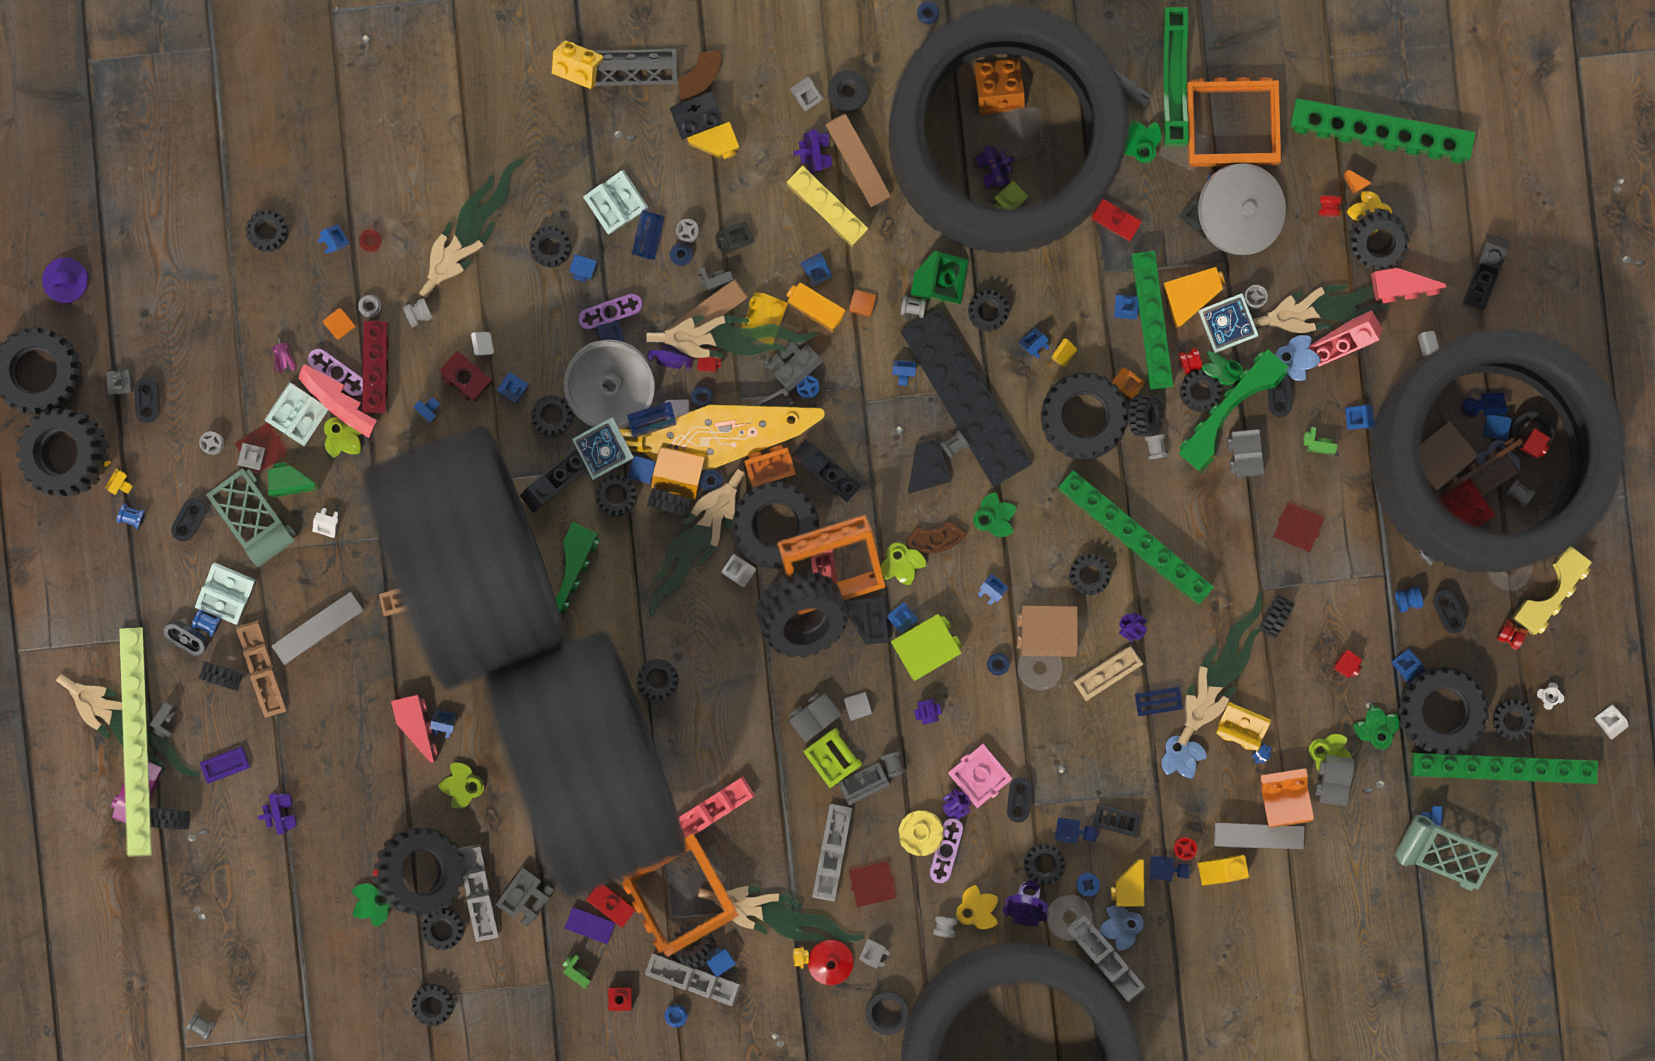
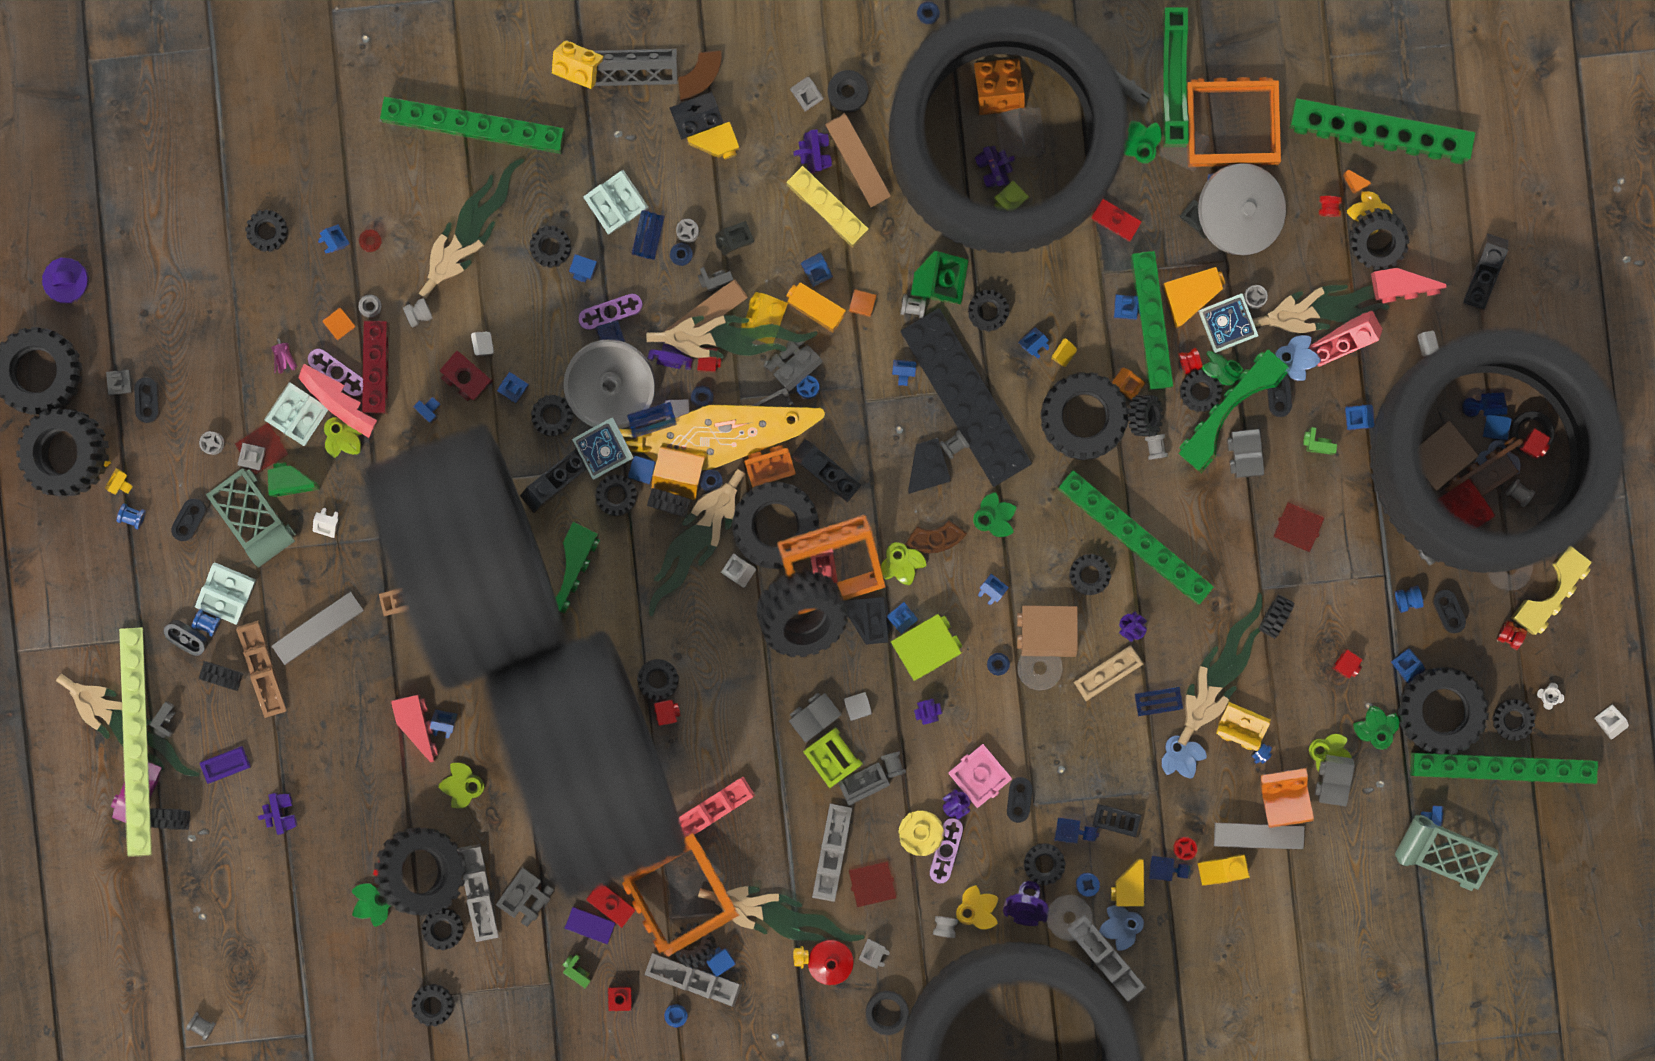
none -> green brick [380,97,565,154]
none -> red plate [654,699,681,726]

